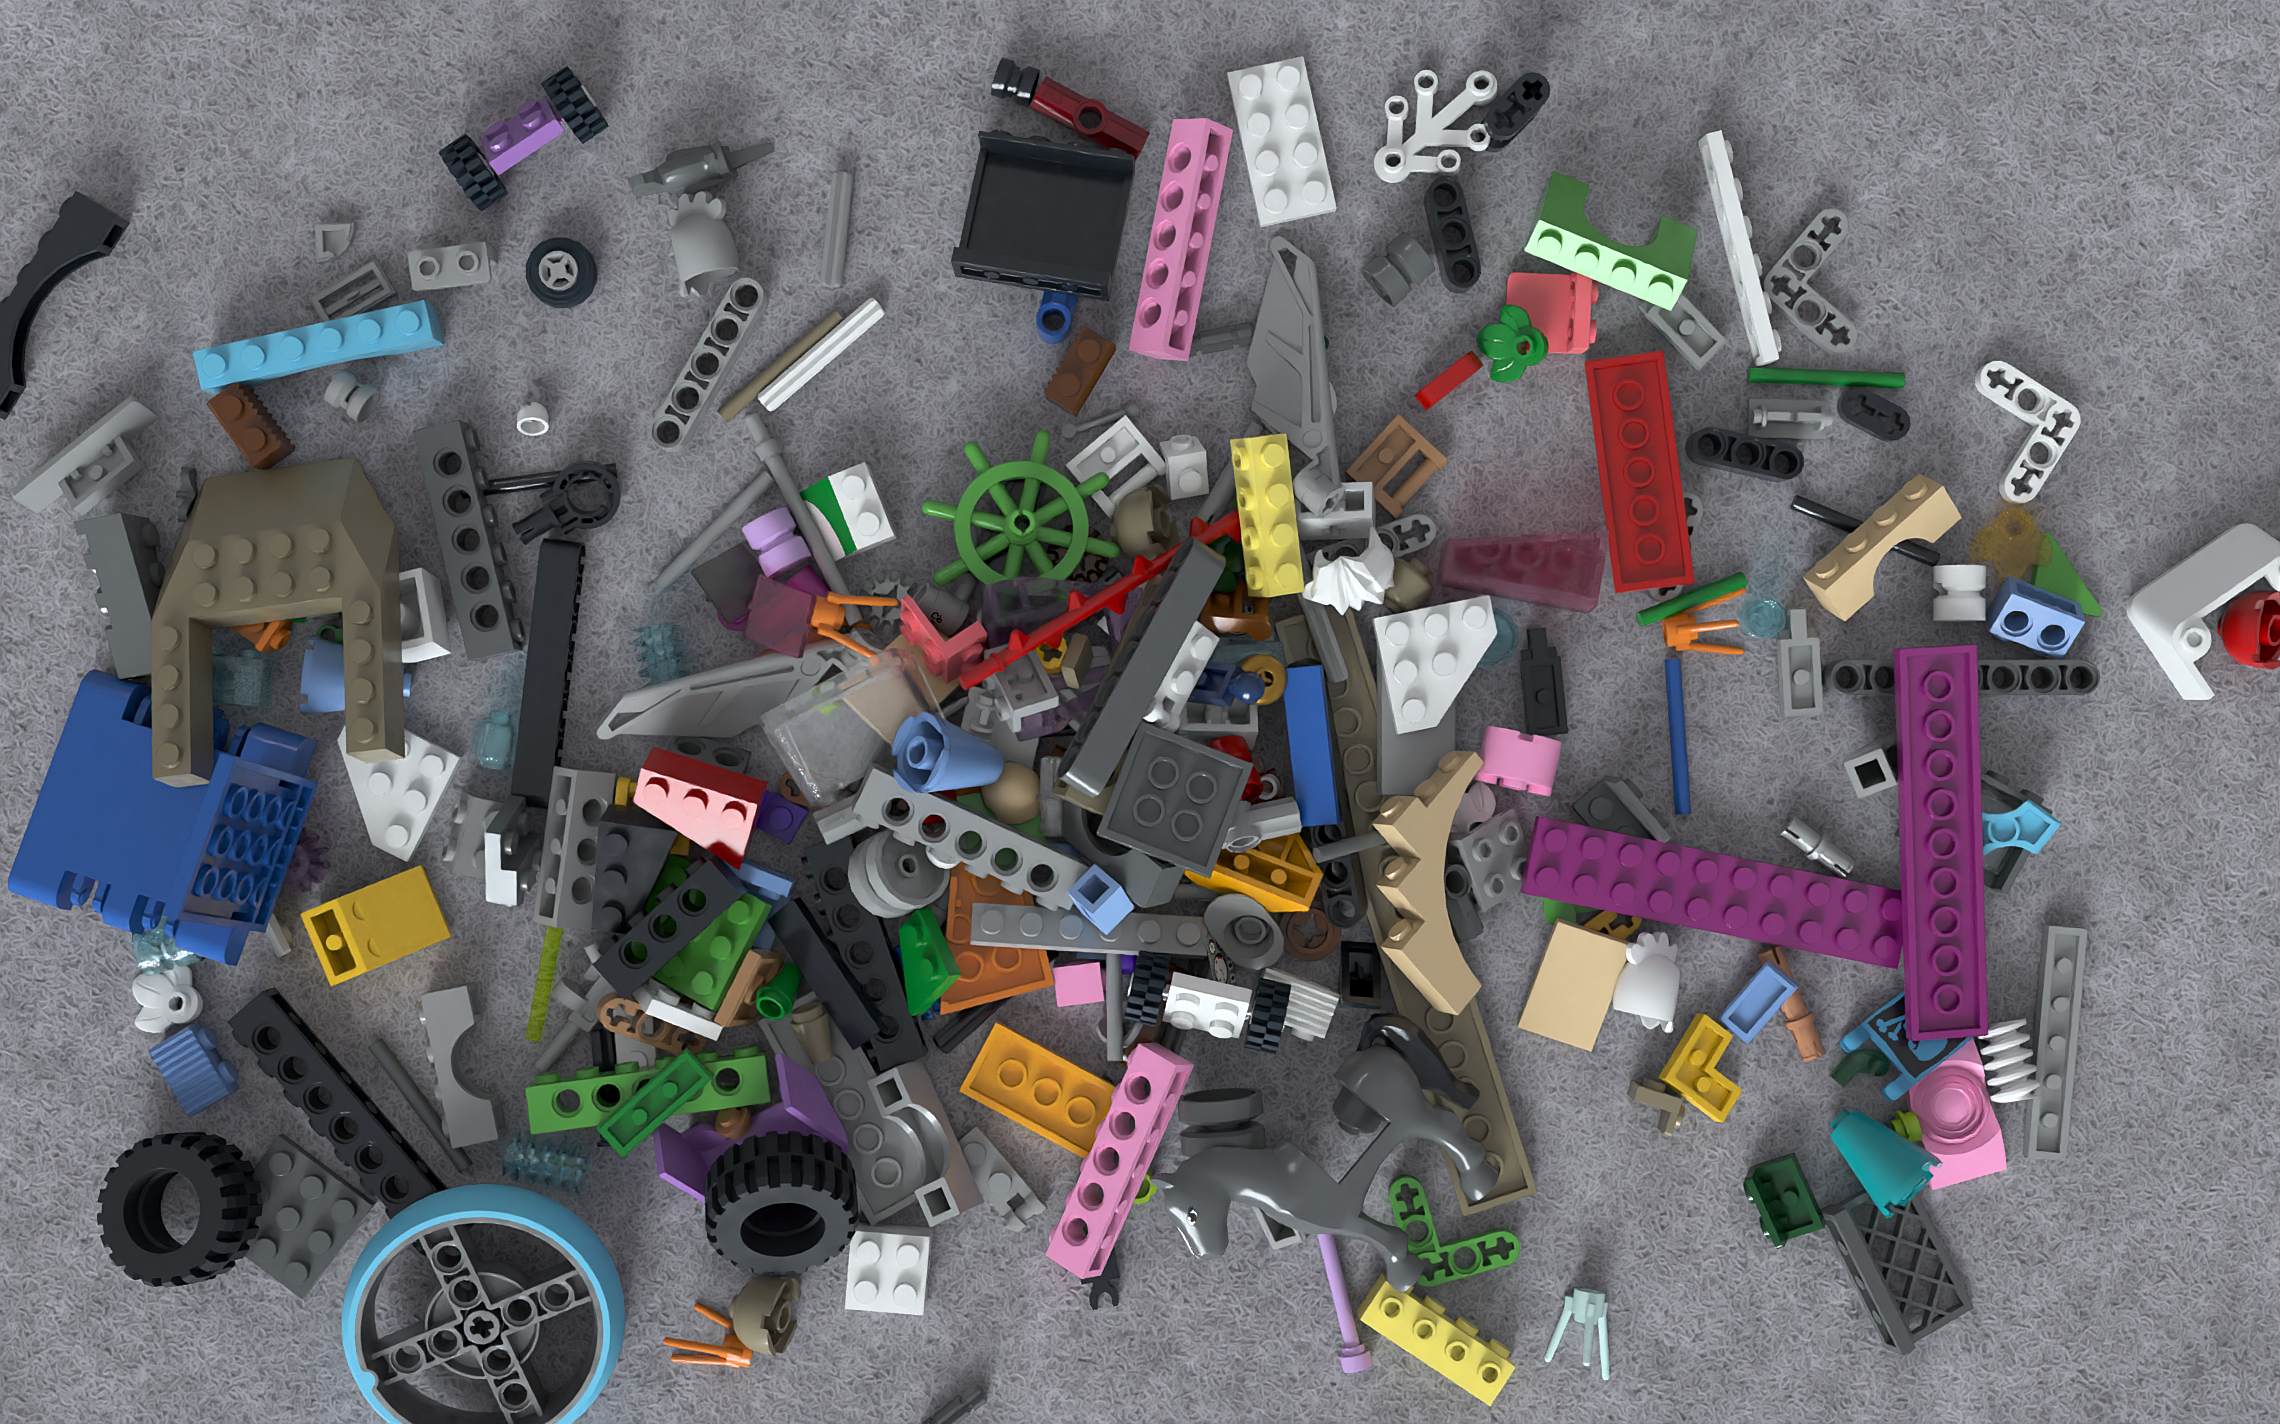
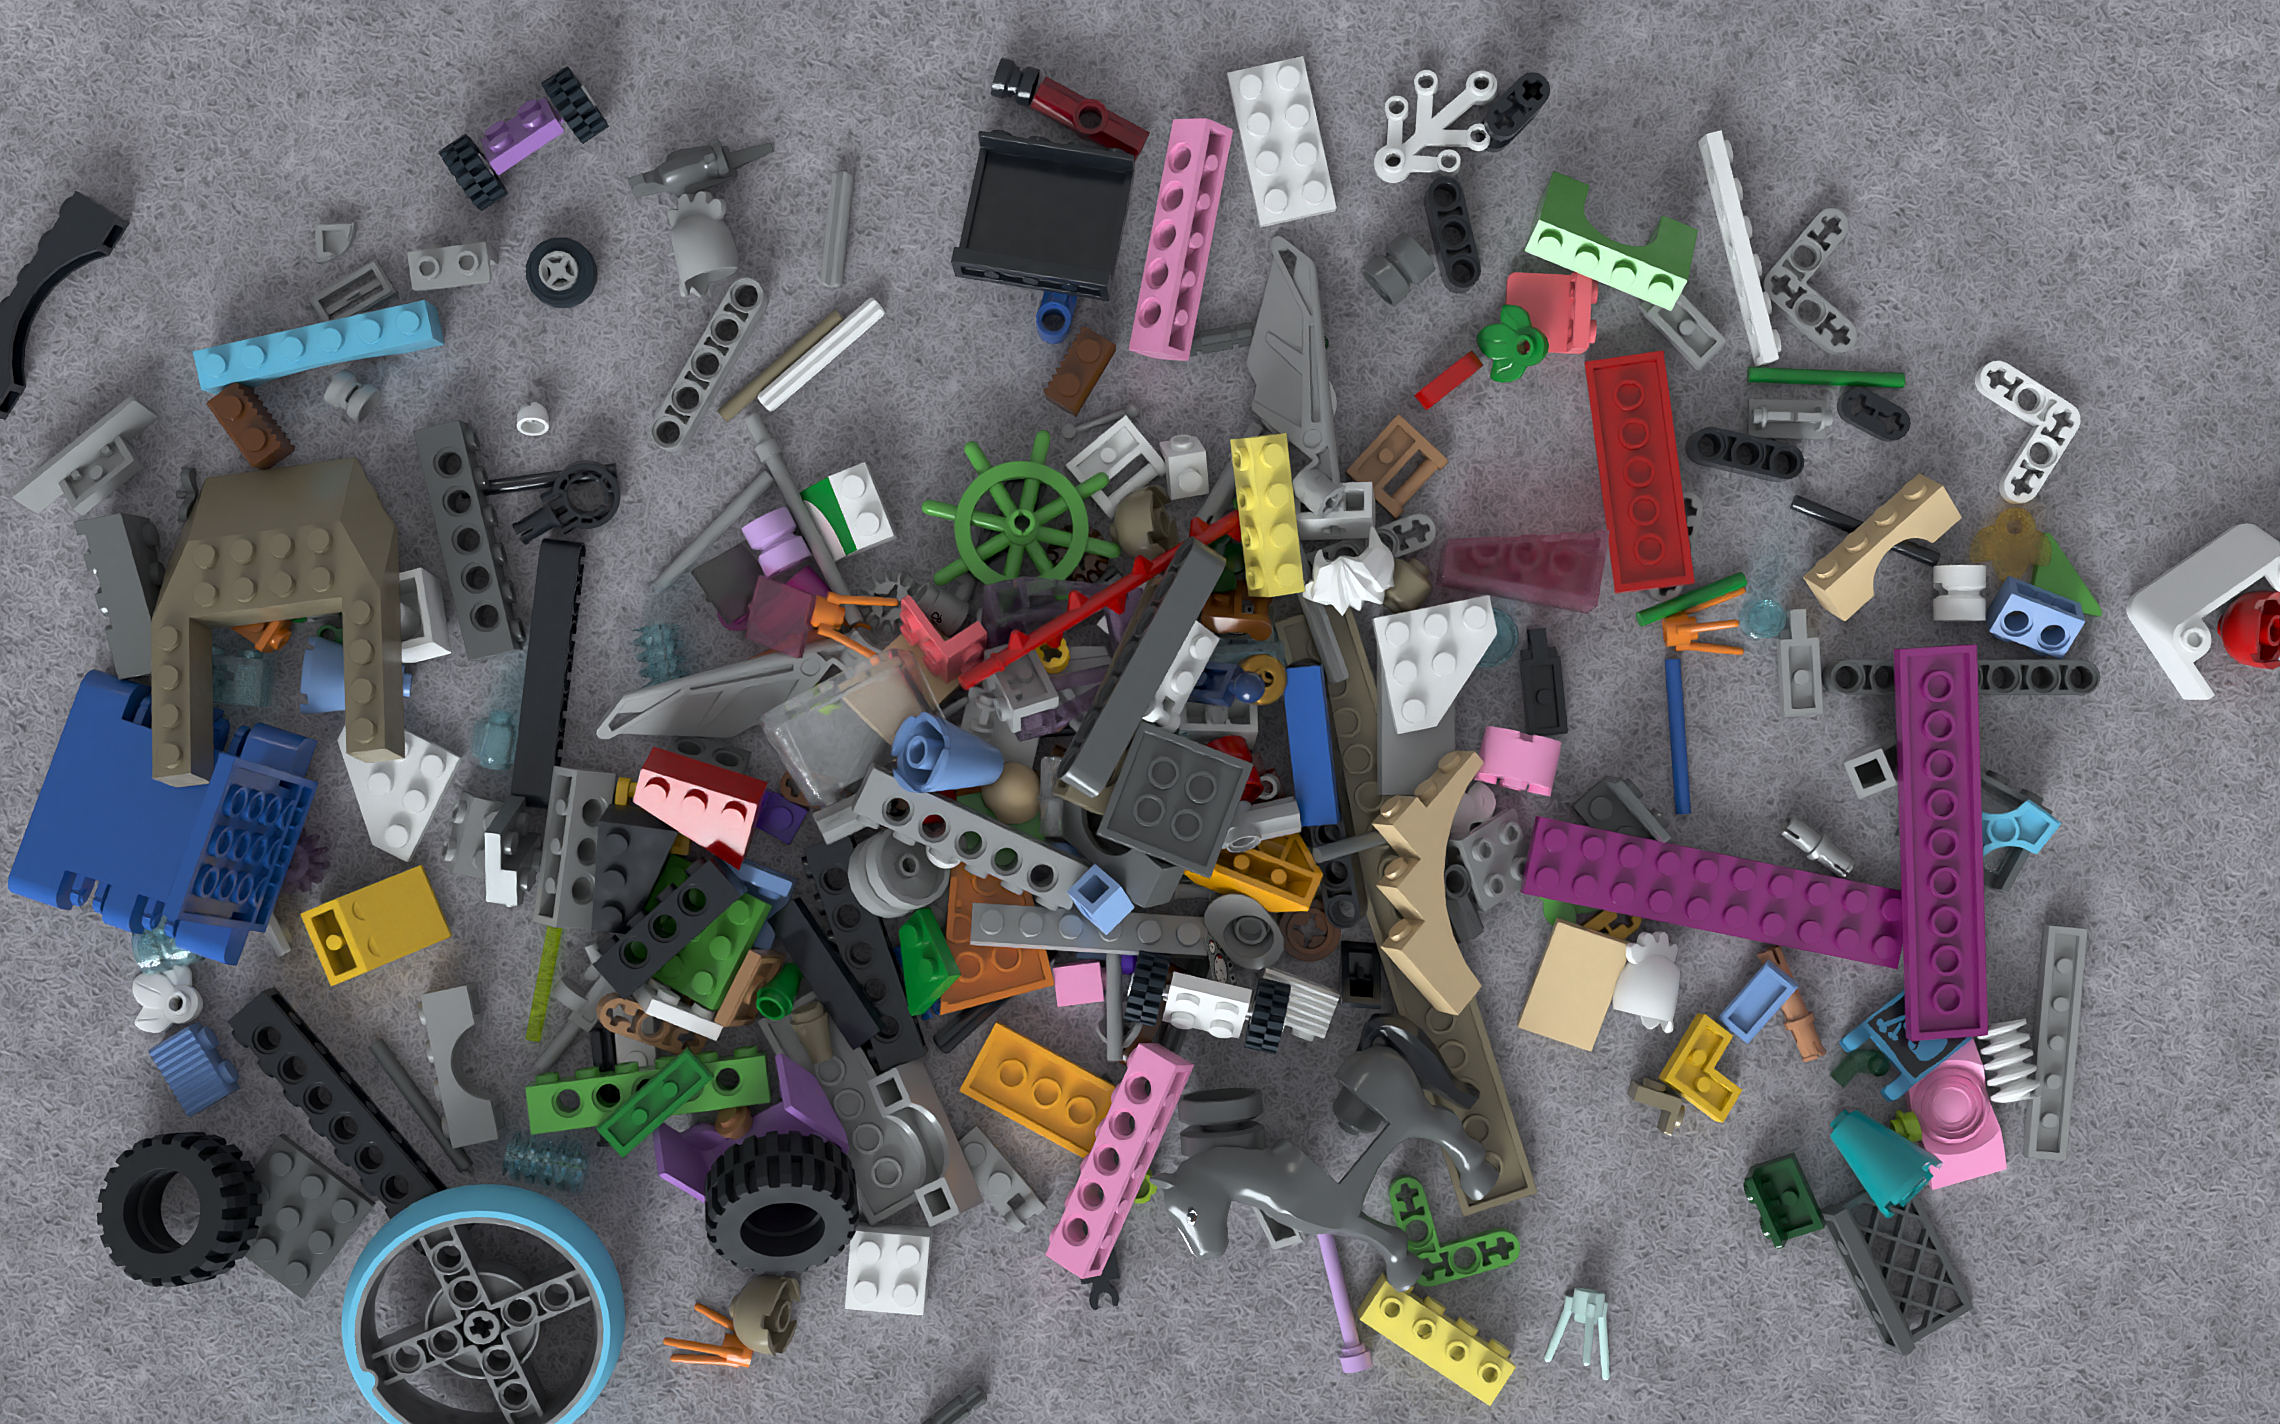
dark tan tile [1060,633,1094,689] -> none

